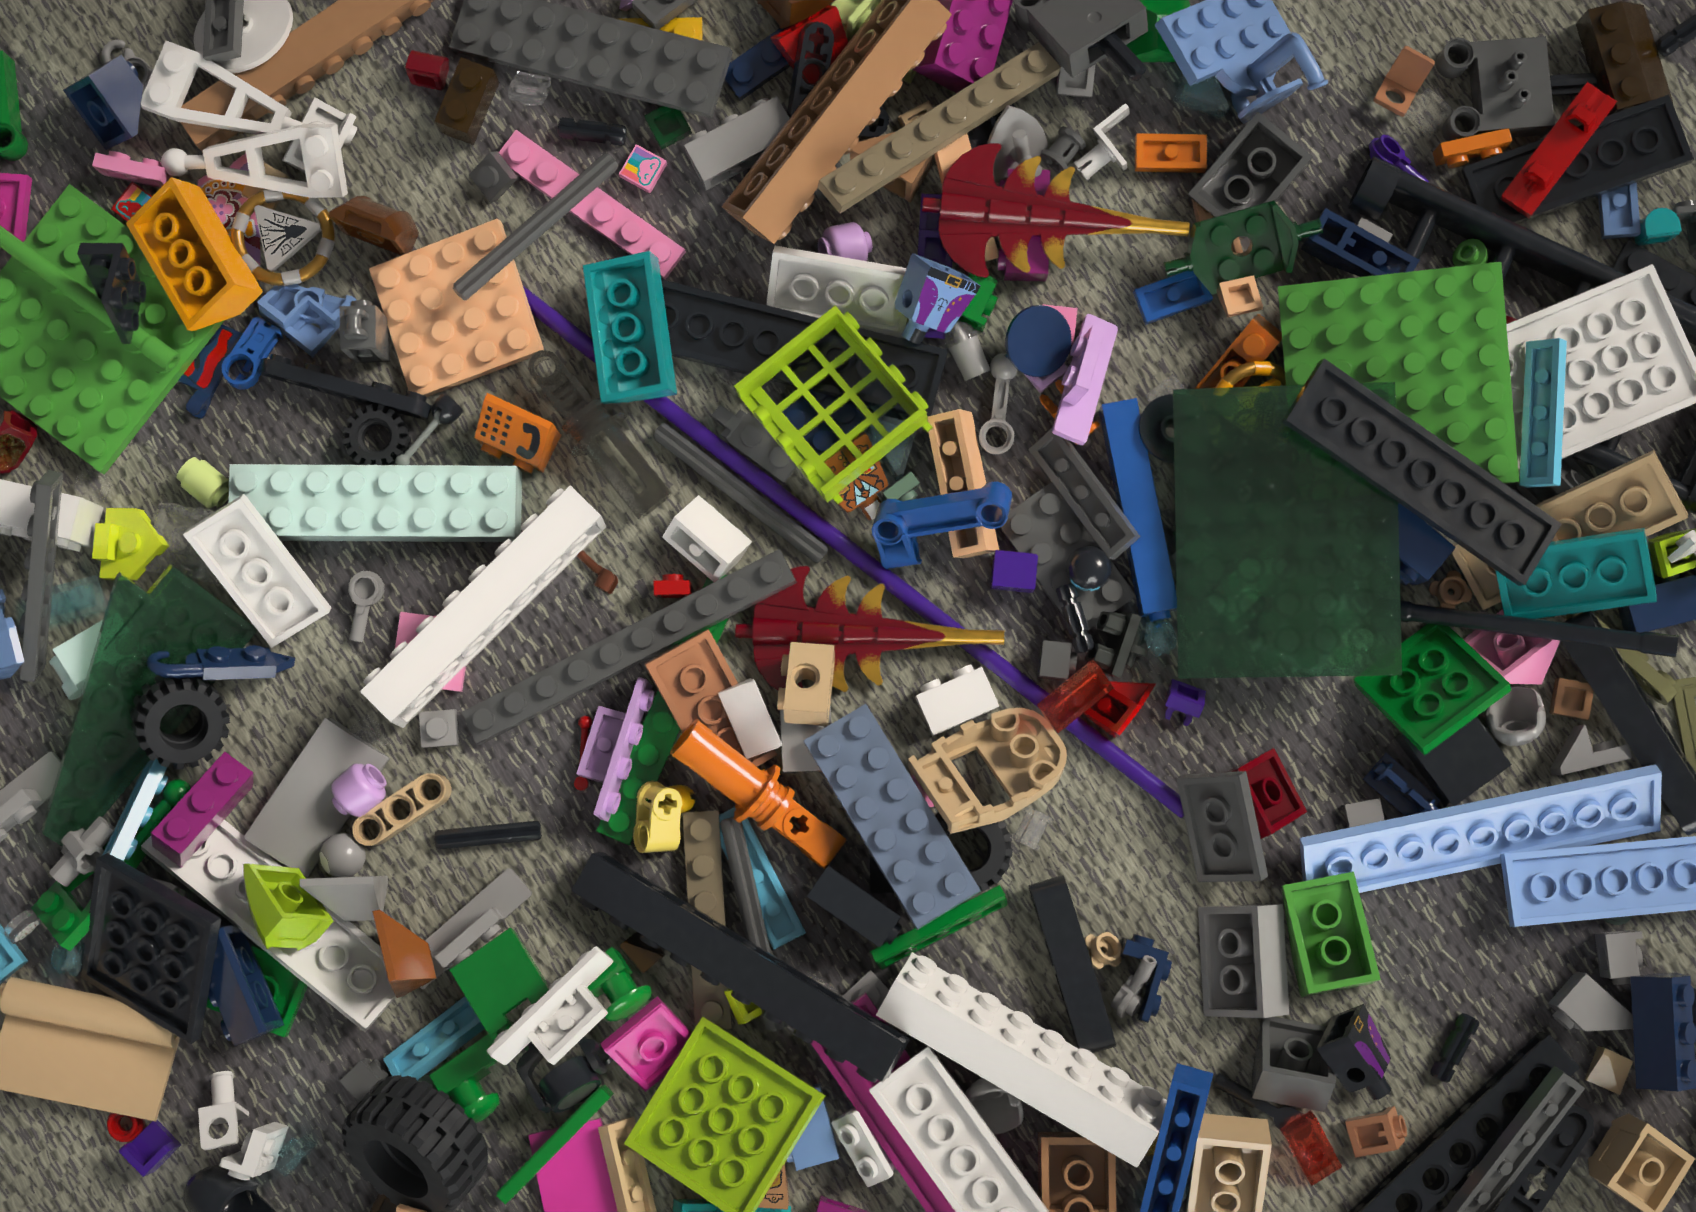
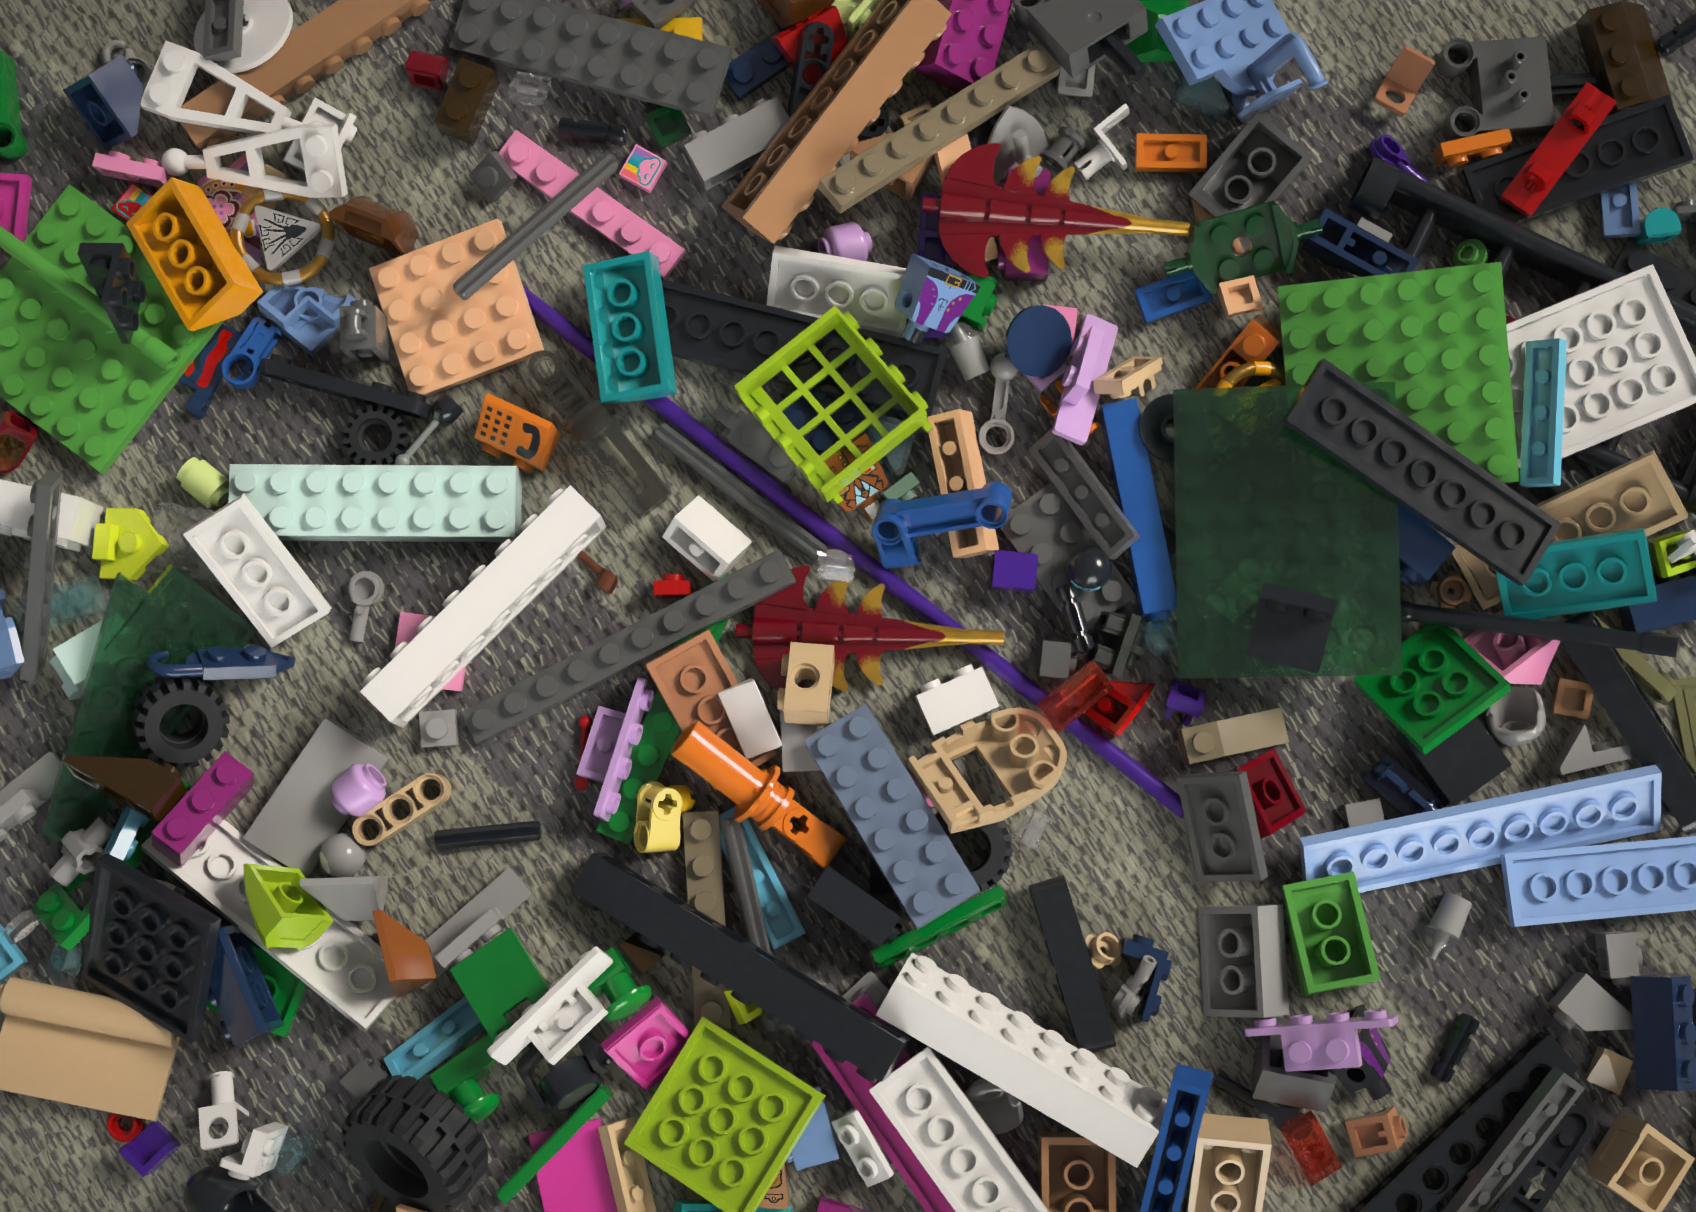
none -> dark brown slope [63,755,187,824]
none -> clear plate [815,549,855,582]
none -> tan plate [1093,356,1163,399]
none -> dark tan slope [1176,708,1289,766]
none -> lavender bracket [1244,1009,1398,1072]
none -> black bracket [1246,582,1338,673]
none -> light grey piece [1424,892,1472,960]

